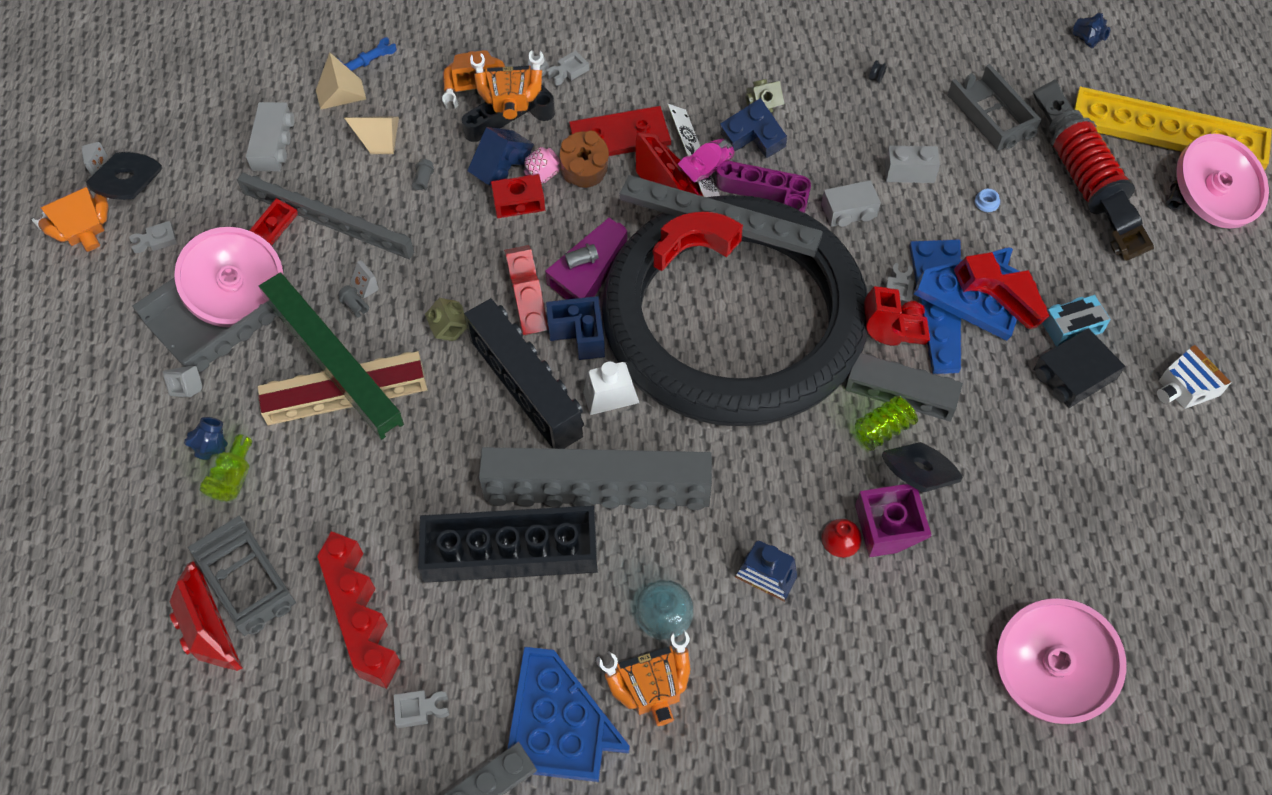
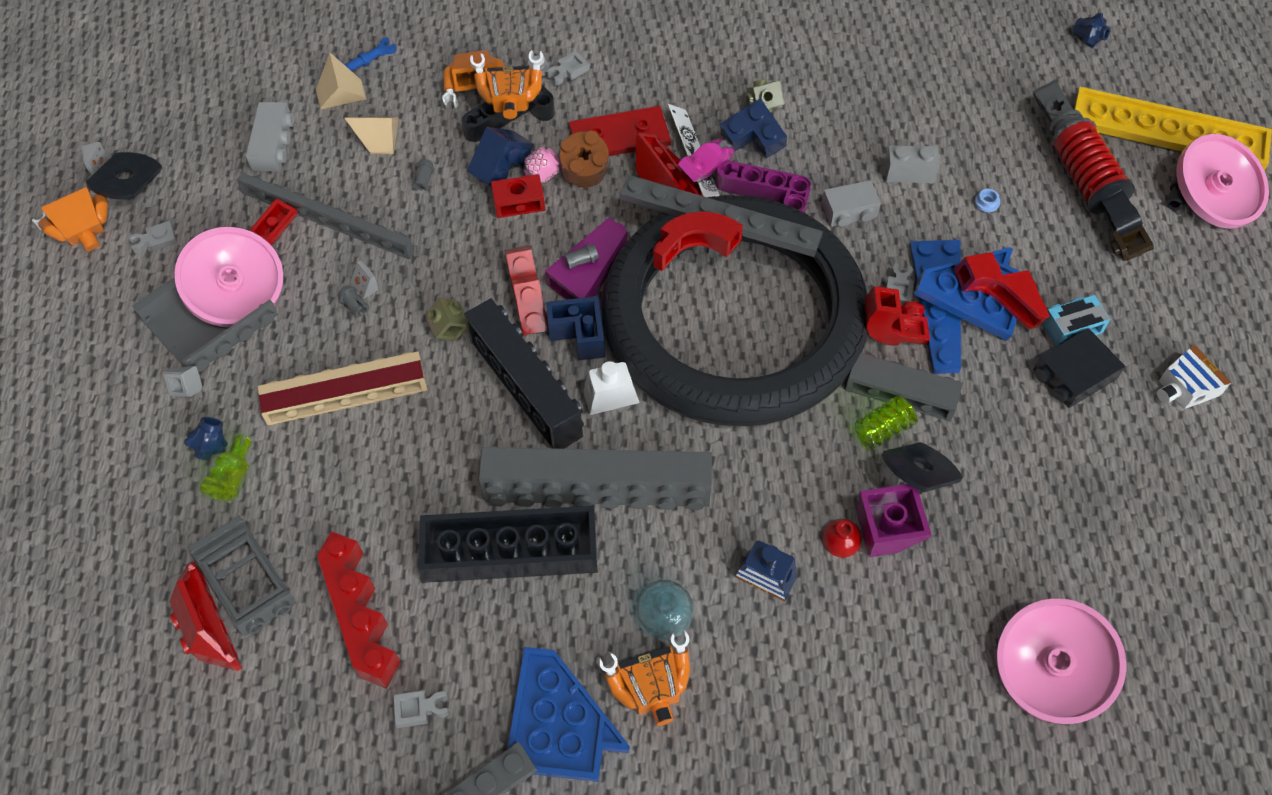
dark green tile [258,272,404,440] -> none
black bush [869,60,887,83] -> none
dark grey door [947,64,1041,151] -> none

